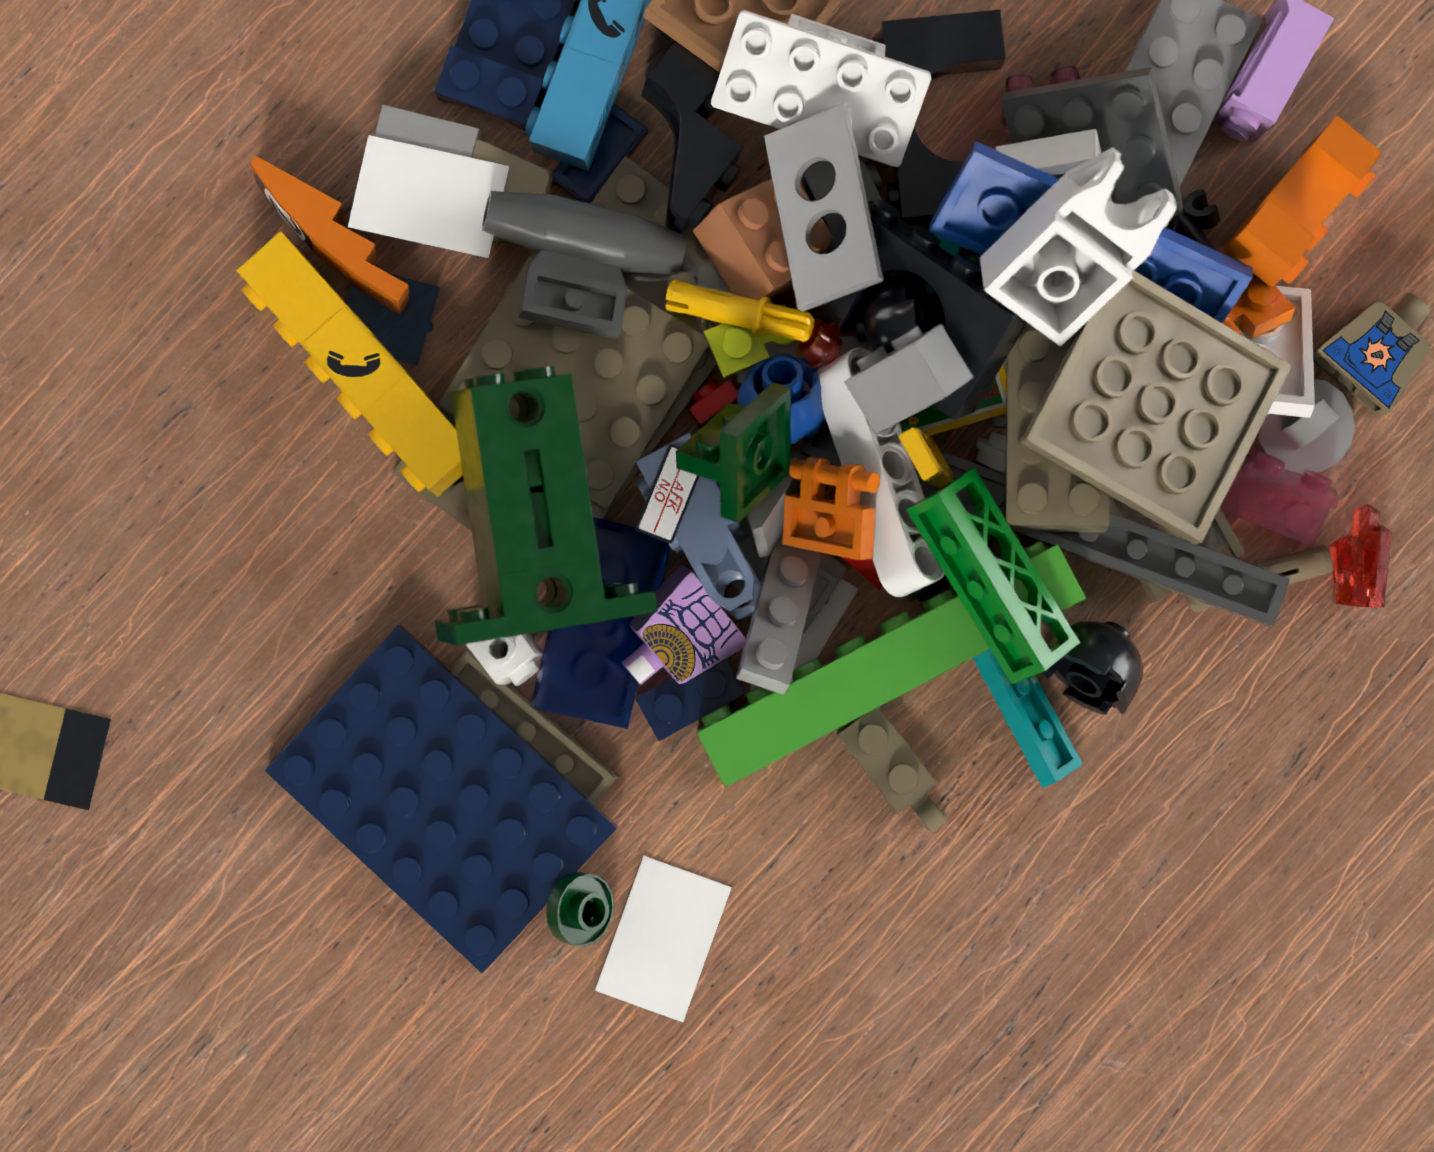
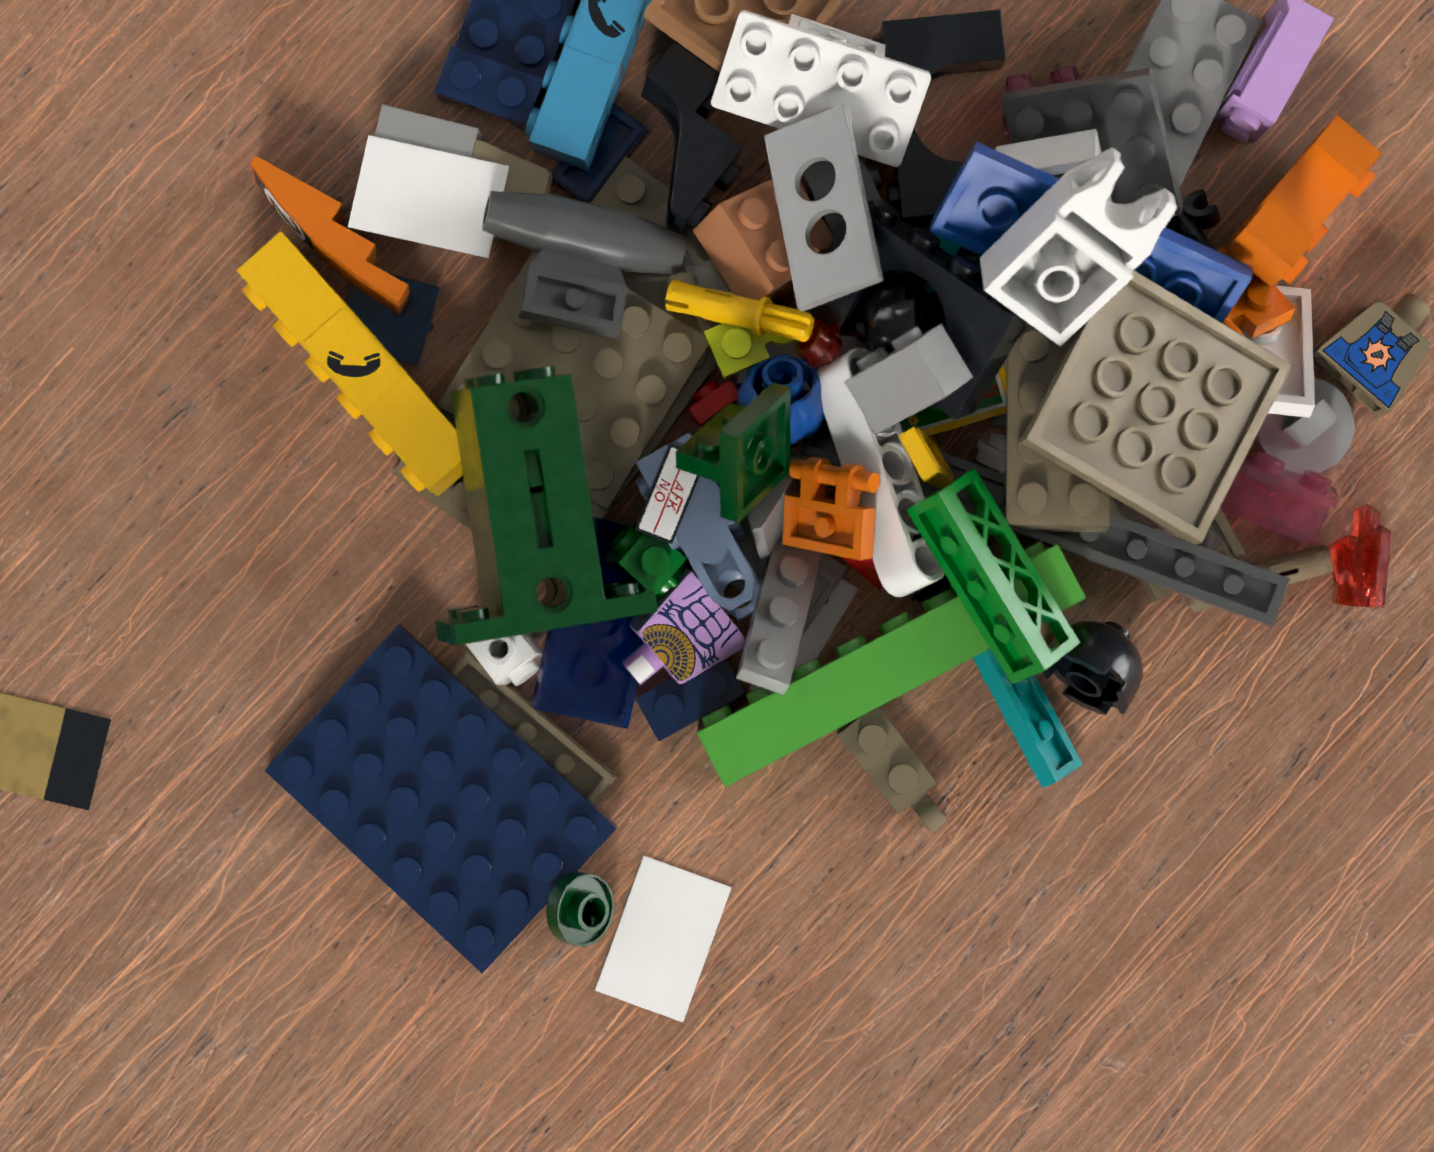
none -> green brick [602,523,687,600]

